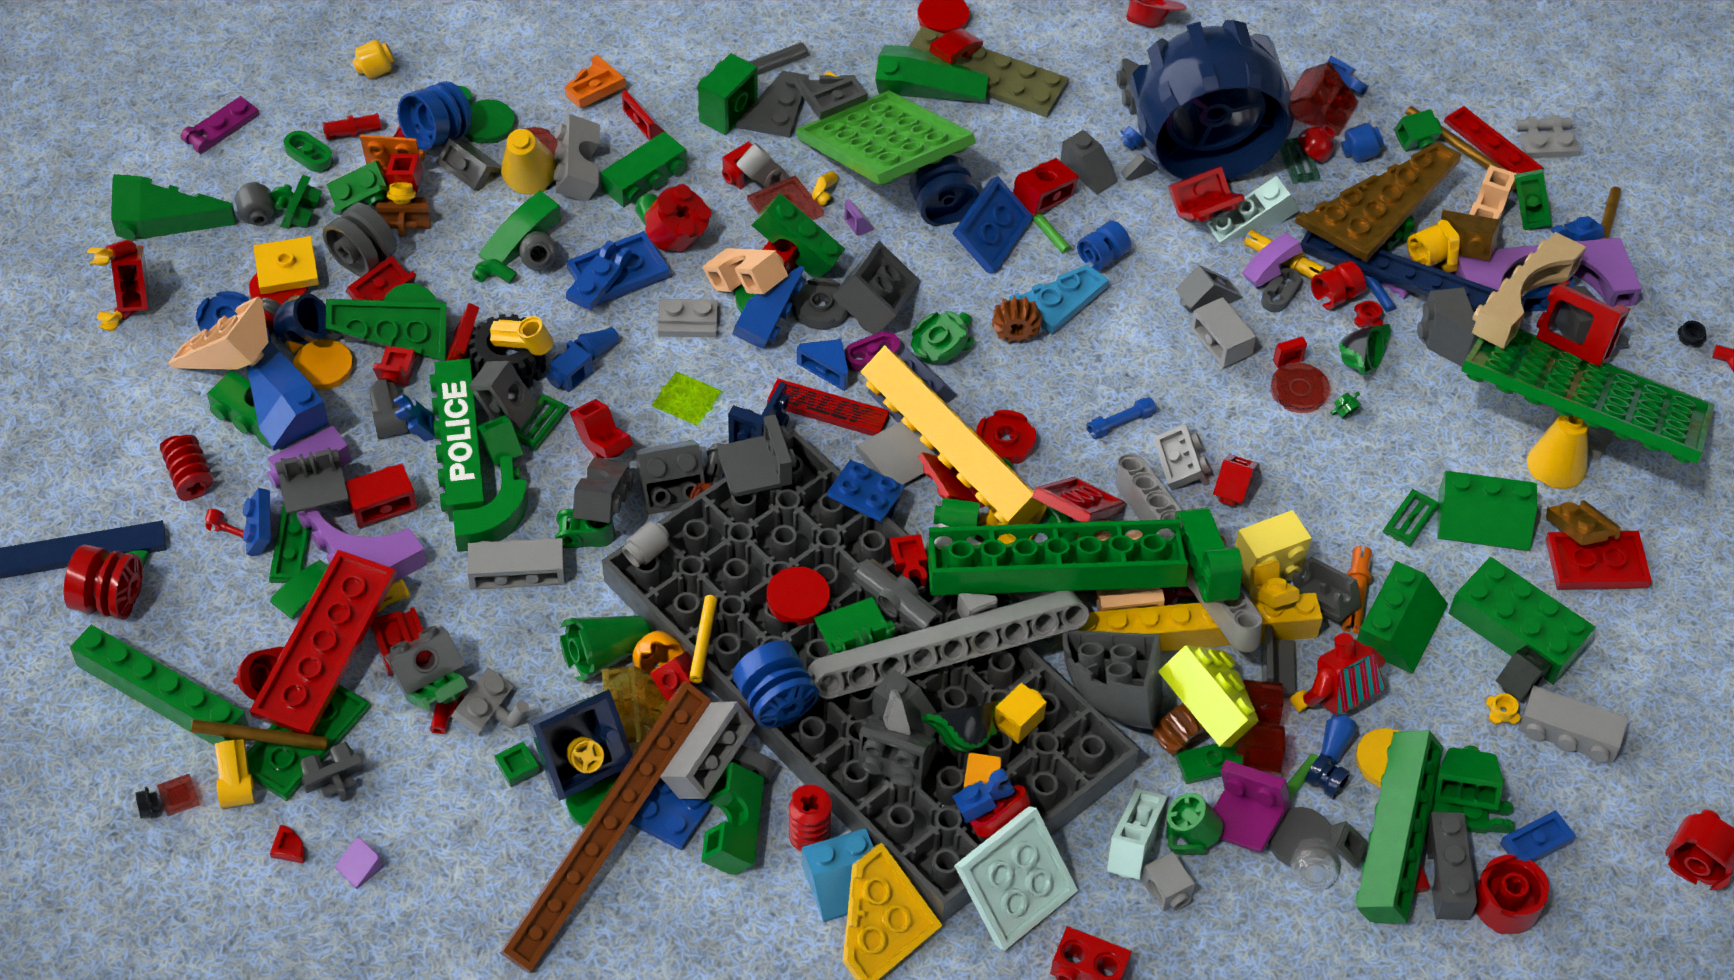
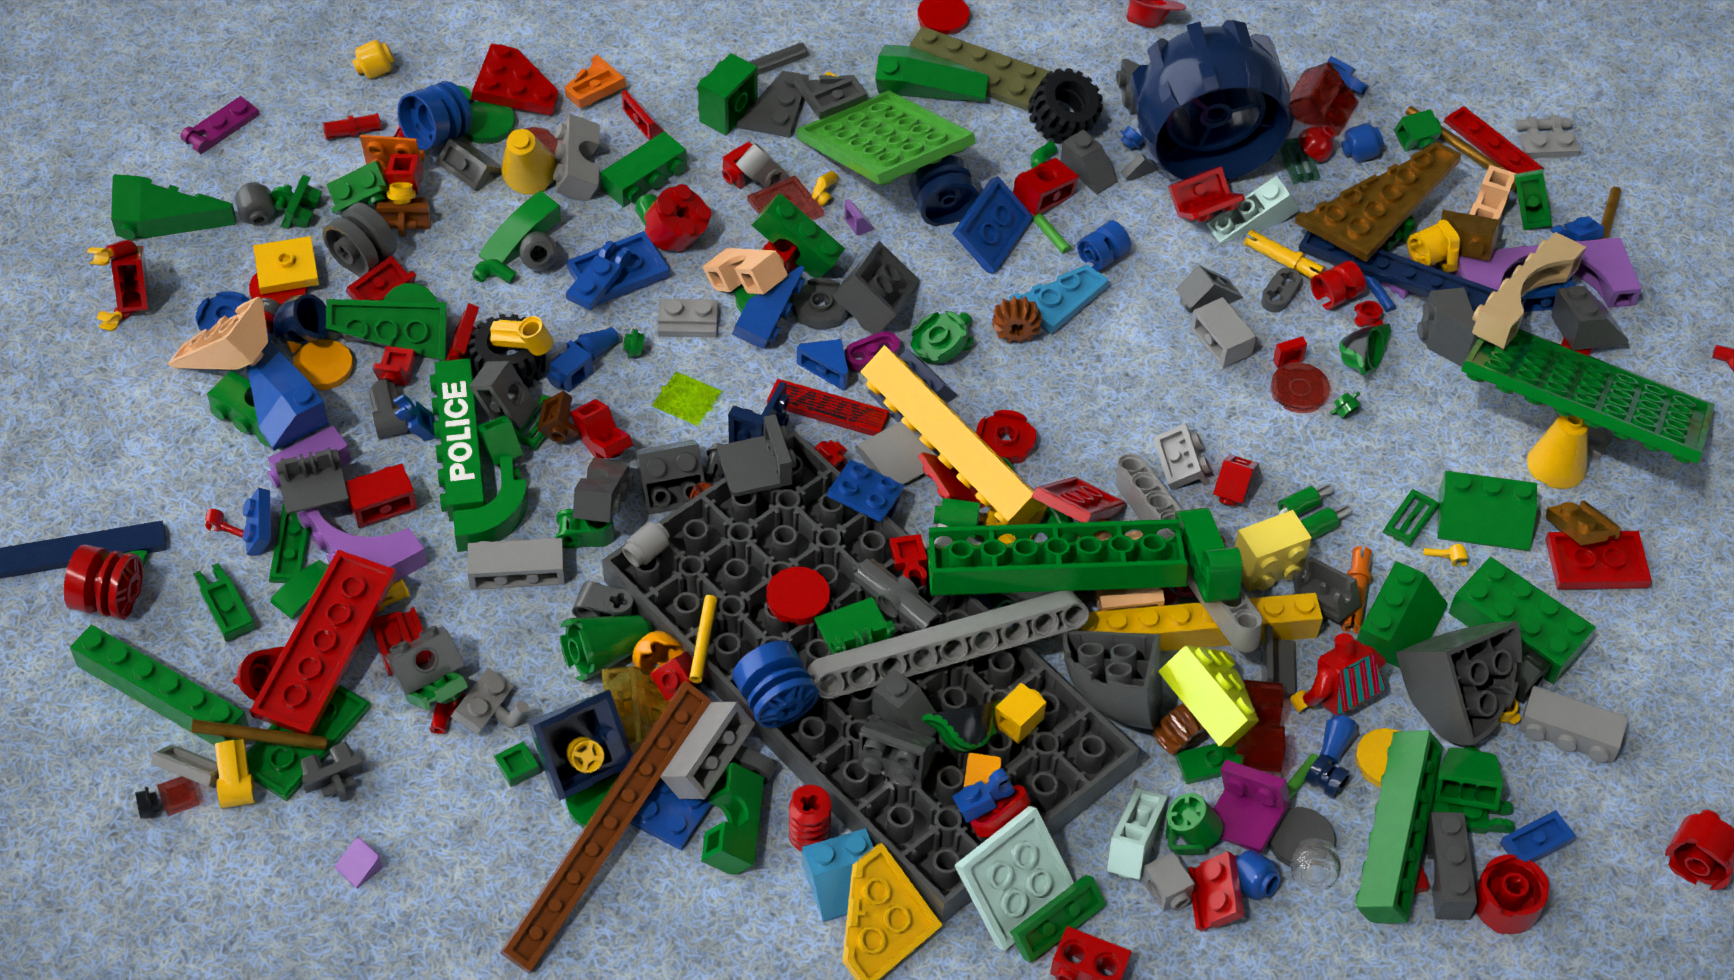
red piece [159,435,213,501] -> none
red tile [270,824,305,863] -> none
green plate [284,131,333,172] -> none
light grey slope [883,689,911,735] -> none
red slope [929,29,983,65] -> none
light grey slope [957,593,998,618] -> none
blue bar [1086,397,1156,439] -> none
medium lavender slope [1242,232,1303,287] -> none
yellow bracket [1250,560,1299,608] -> none
dark grey slope [1329,821,1368,869] -> none
red window [1536,280,1631,367] -> none
black plate [1677,320,1706,347] -> none
none -> light grey tile [151,744,219,787]
none -> green hinge [193,563,255,642]
none -> red plate [472,43,559,116]
none -> reddish brown bracket [537,391,579,443]
none -> dark grey piece [572,581,636,618]
none -> green plate [622,329,644,358]
none -> red gear [814,440,848,473]
none -> green plate [1010,875,1106,962]
none -> black tyre [1028,68,1103,143]
none -> green arm [1030,141,1058,168]
none -> red plate [1188,851,1244,931]
none -> blue head [1236,850,1280,900]
none -> green piece [1278,483,1351,541]
none -> dark grey brick [1396,621,1522,745]
none -> yellow hand [1423,544,1468,566]

